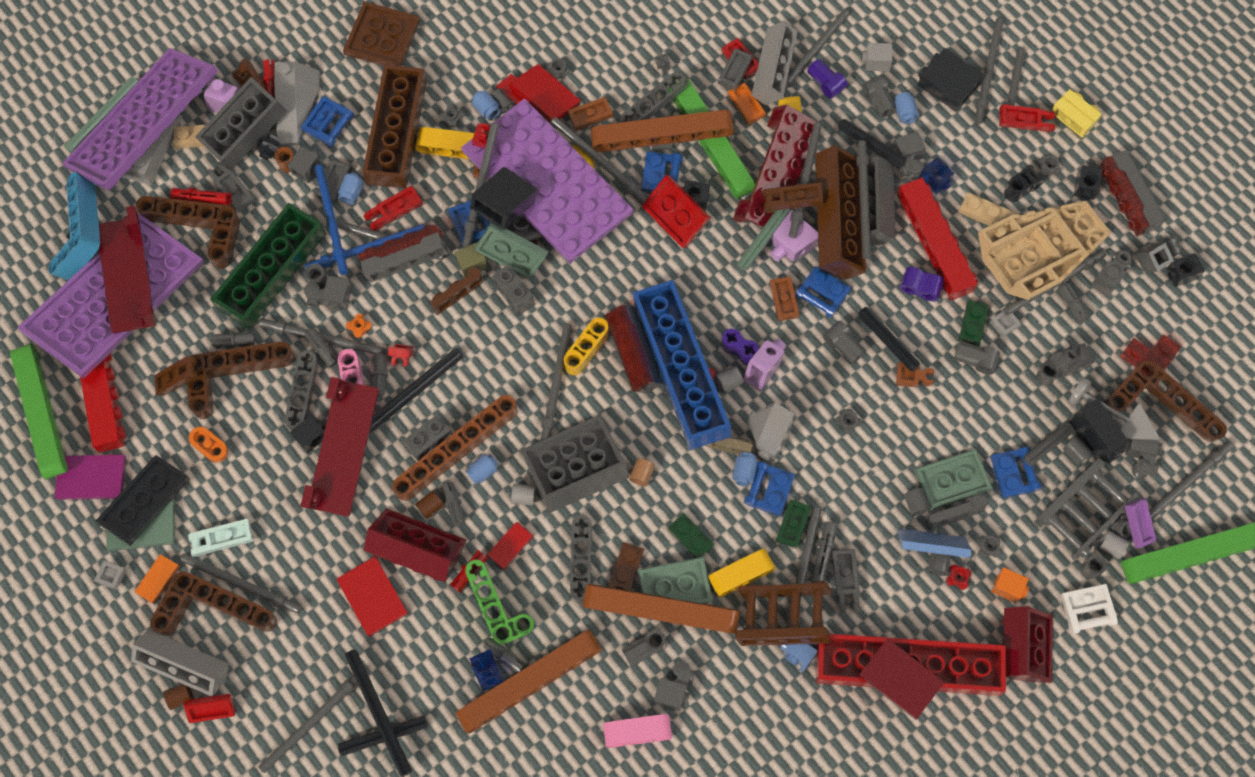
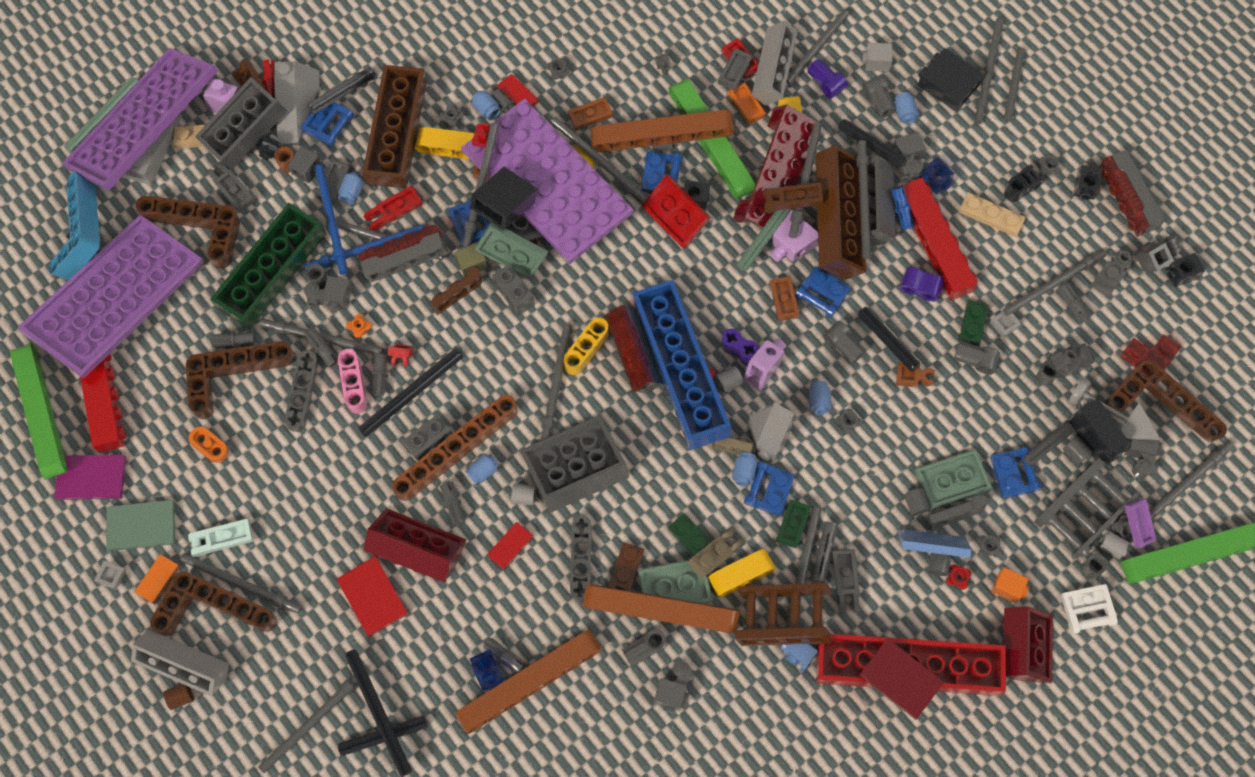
black tile [96,455,190,546] -> none
dark red bracket [99,206,156,334] -> none
reddish brown plate [155,356,198,396] -> none
red pin [170,187,232,206] -> none
red tile [183,693,236,723] -> none
black brick [290,415,325,454] -> none
dark red bracket [300,377,379,517] -> none
reddish brown plate [343,1,421,66] -> none
reddish brown beam [415,490,444,520] -> none
red pin [449,549,489,593] -> none
bright green beam [465,560,534,644] -> none
red tile [509,64,581,122] -> none
bright pink beam [603,714,672,748] -> none
dark grey beam [620,72,687,123] -> none
medium nougat beam [629,458,655,487] -> none
tan wedge [978,201,1111,300] -> none
red hinge [999,104,1055,132] -> none
light yellow brick [1052,89,1102,138] -> none
none -> black axle [308,67,375,114]
none -> dark tan hinge [688,528,744,579]
none -> medium blue brick [808,381,832,415]
none -> blue pin [891,186,915,230]

